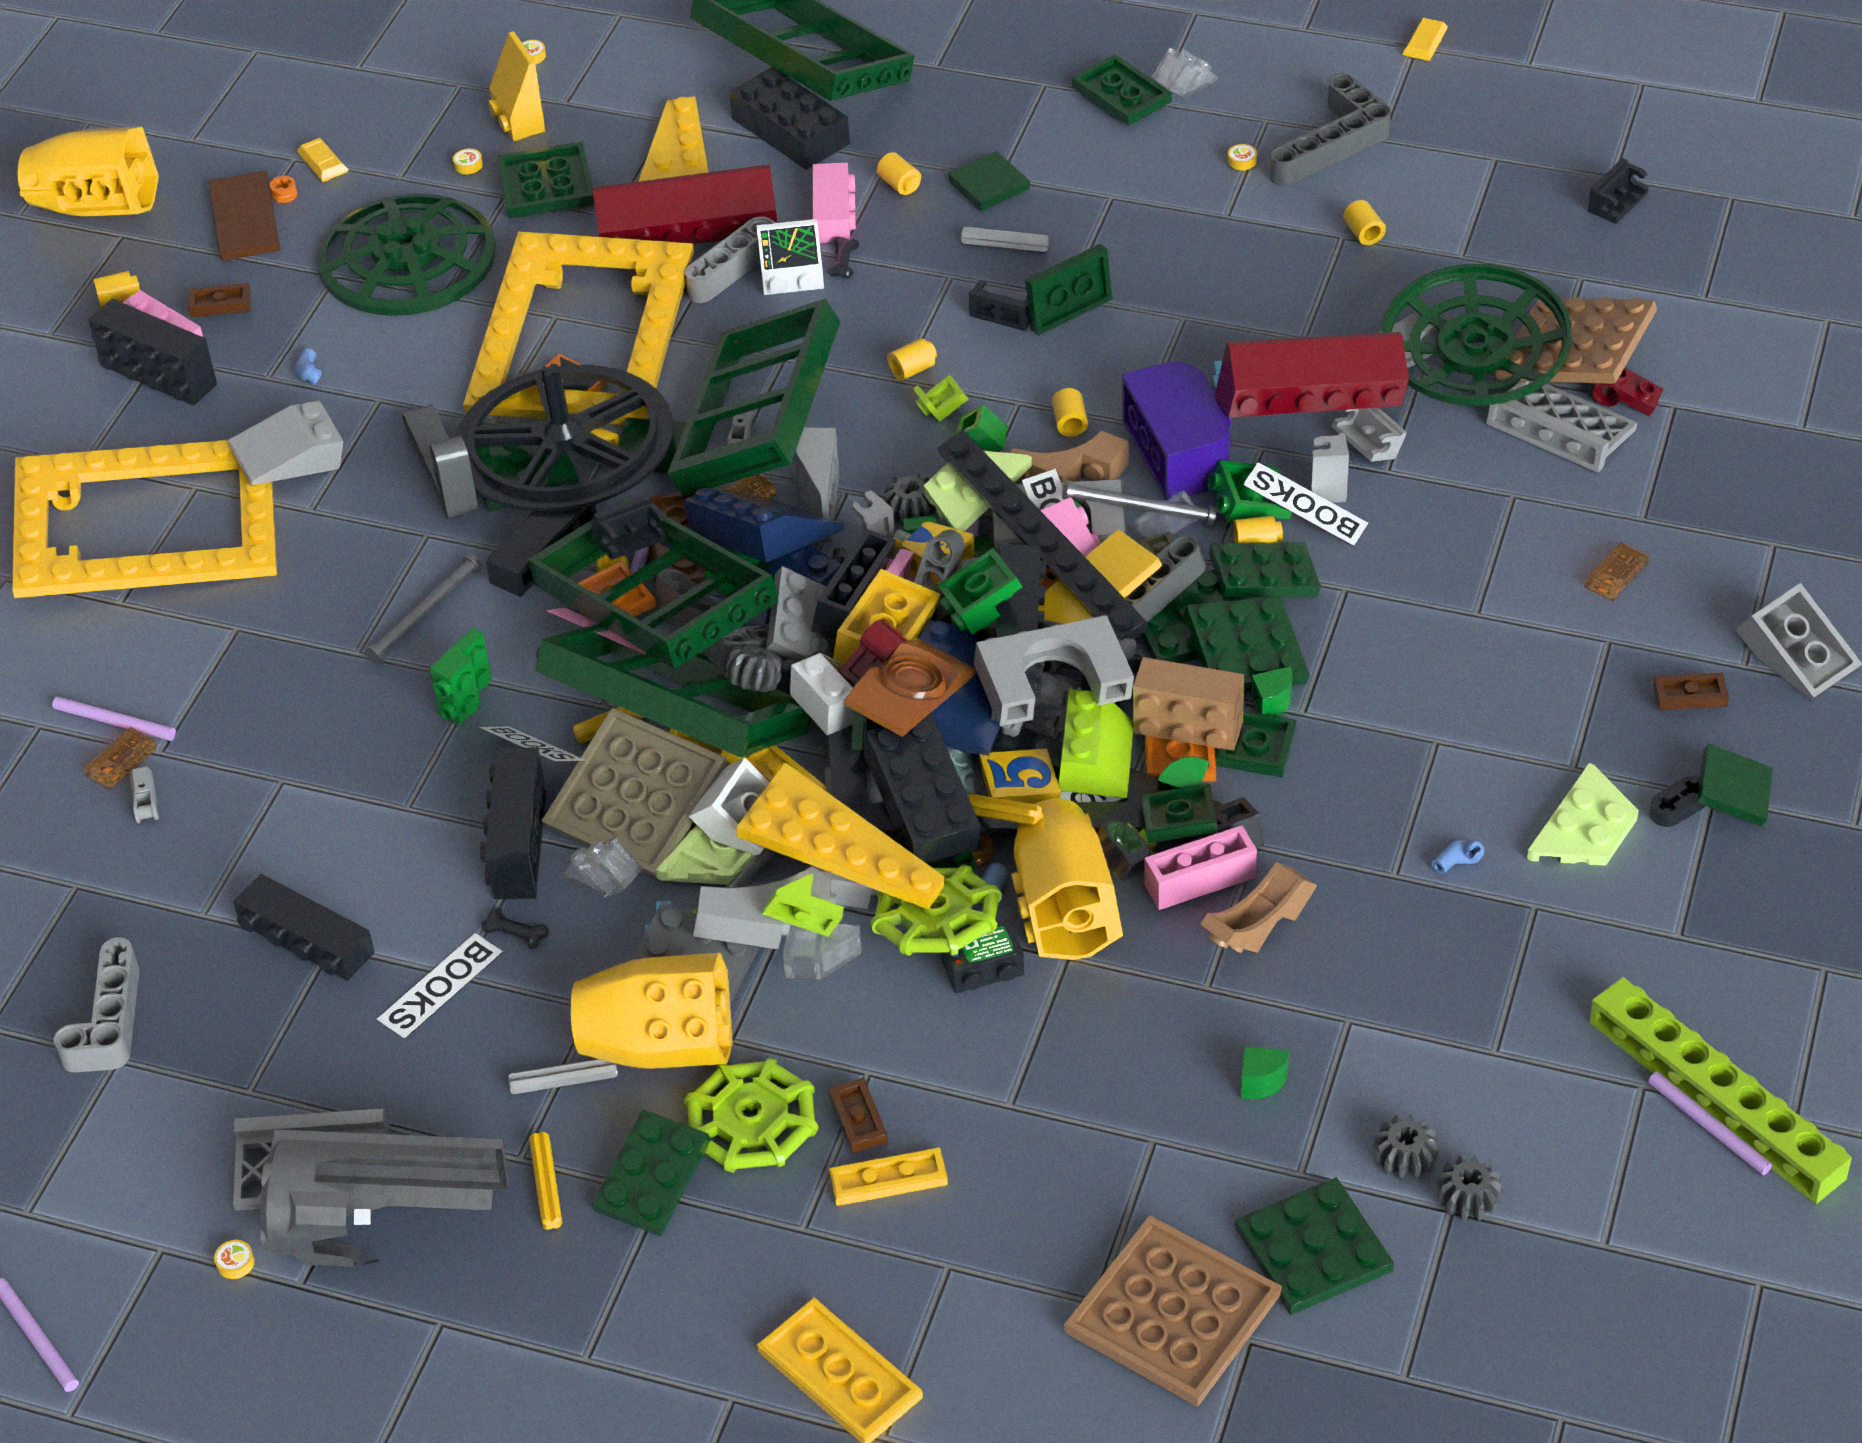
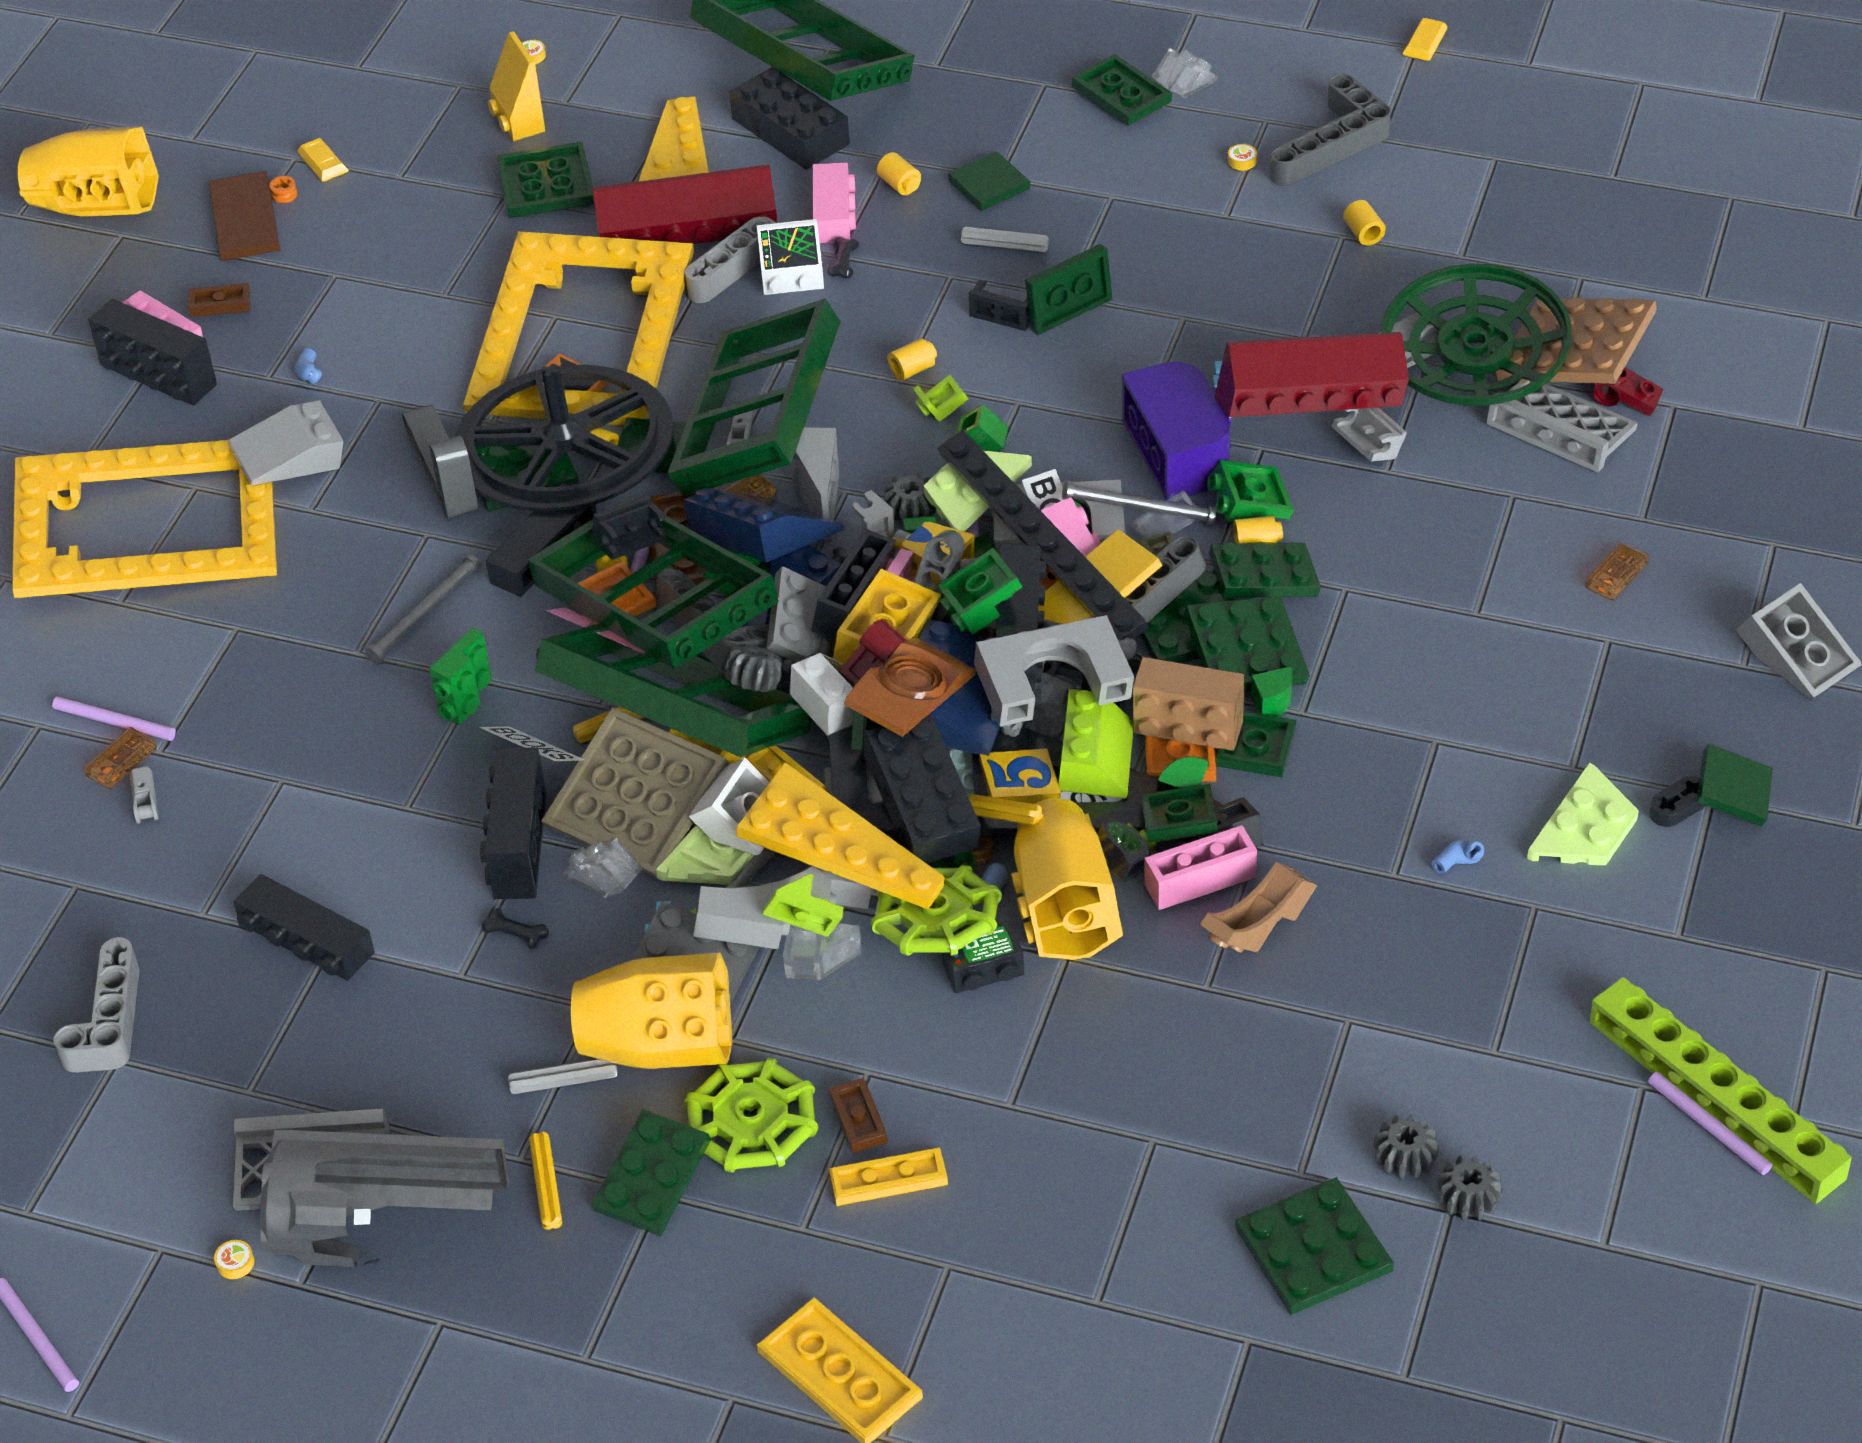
yellow brick [93,270,140,308] -> none
dark green dish [318,194,496,316] -> none
white sticker [377,933,503,1039] -> none
tile [453,148,483,175] -> none
medium nougat arch [1009,431,1129,484] -> none
yellow brick [1052,388,1088,437] -> none
medium nougat plate [1064,1215,1282,1407] -> none
green brick [1241,1047,1290,1100] -> none
white sticker [1243,462,1368,546] -> none
hinge [1311,433,1349,503] -> none
black hinge [1588,158,1649,224] -> none
reddish brown plate [1653,672,1729,710] -> none

